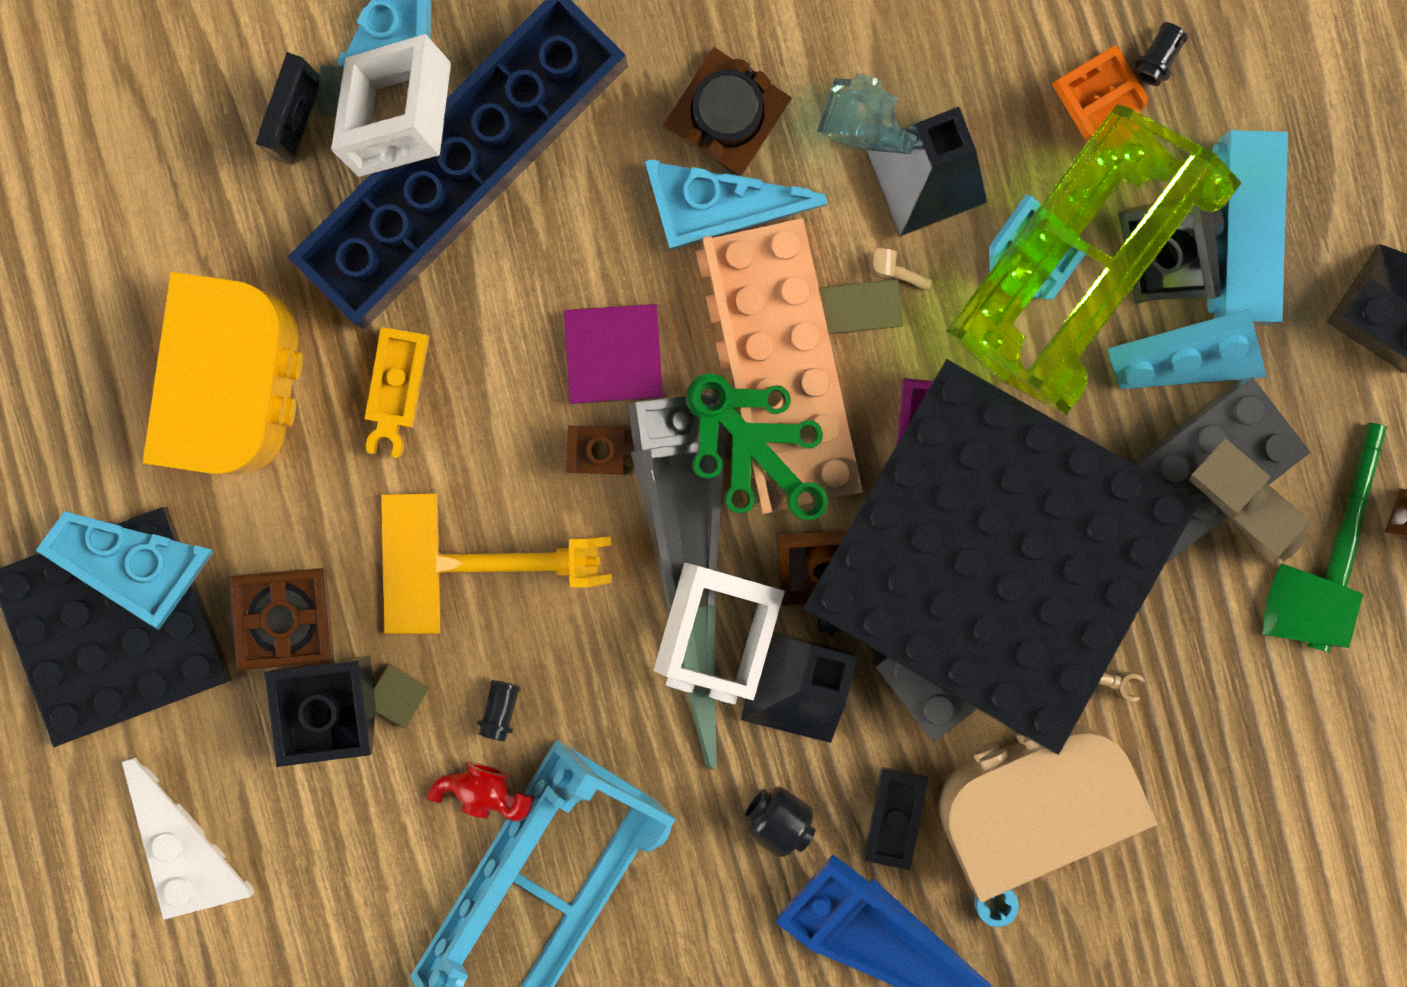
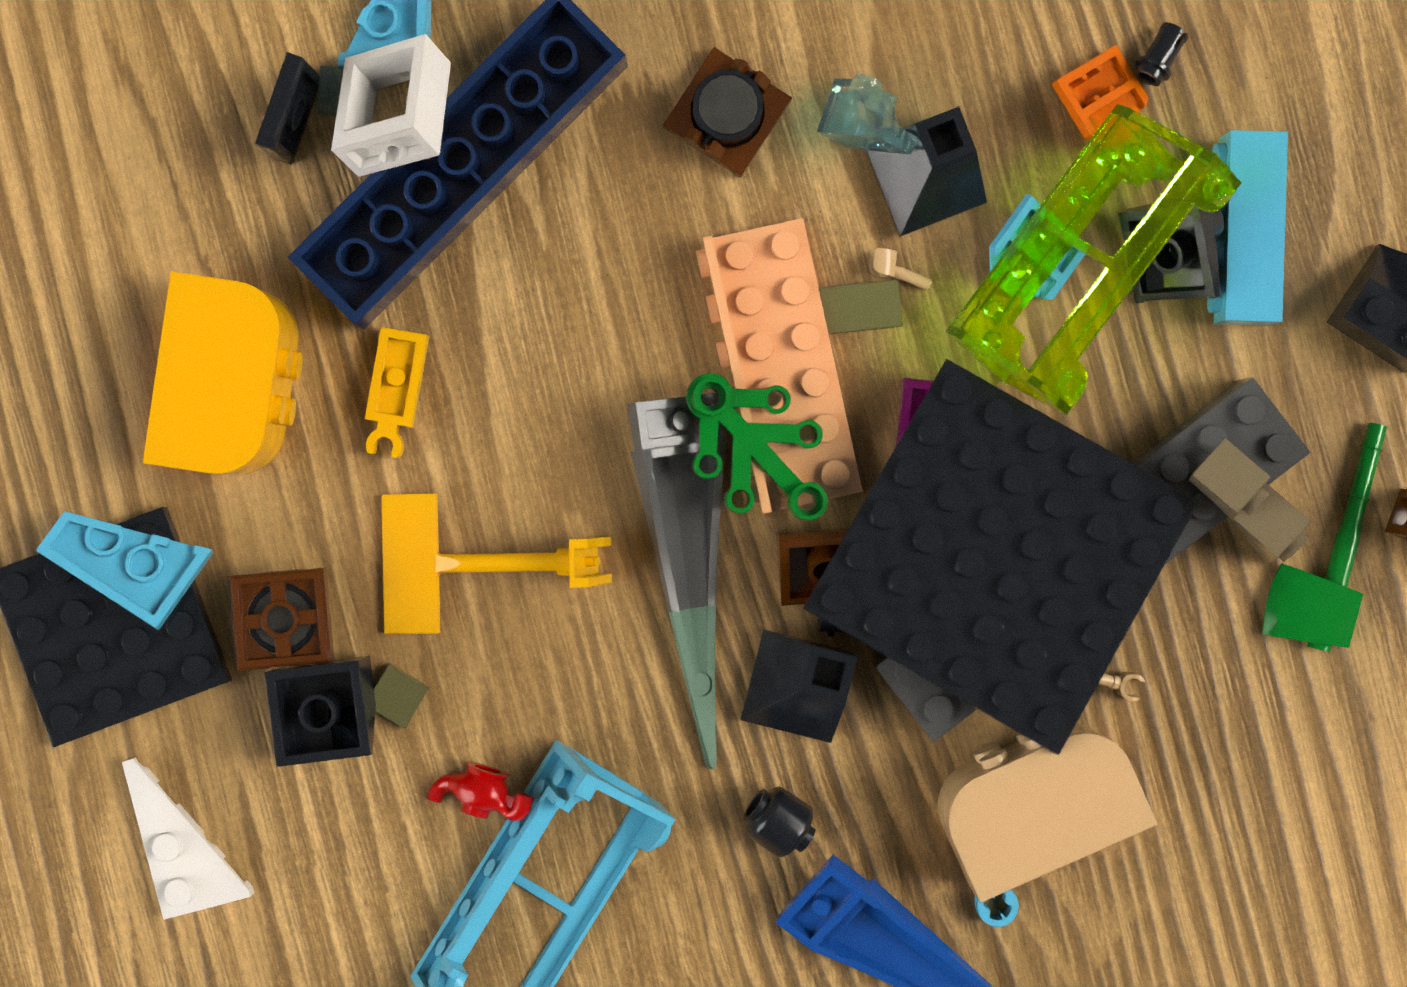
black pin [476,679,521,741] -> none
magenta tile [564,304,663,404] -> none
reddish brown brick [566,425,634,475] -> none
medium azure wing [645,159,827,250] -> none
white window [653,562,785,704] -> none
black plate [863,767,929,870] -> none
medium azure wing [1108,309,1267,389] -> none

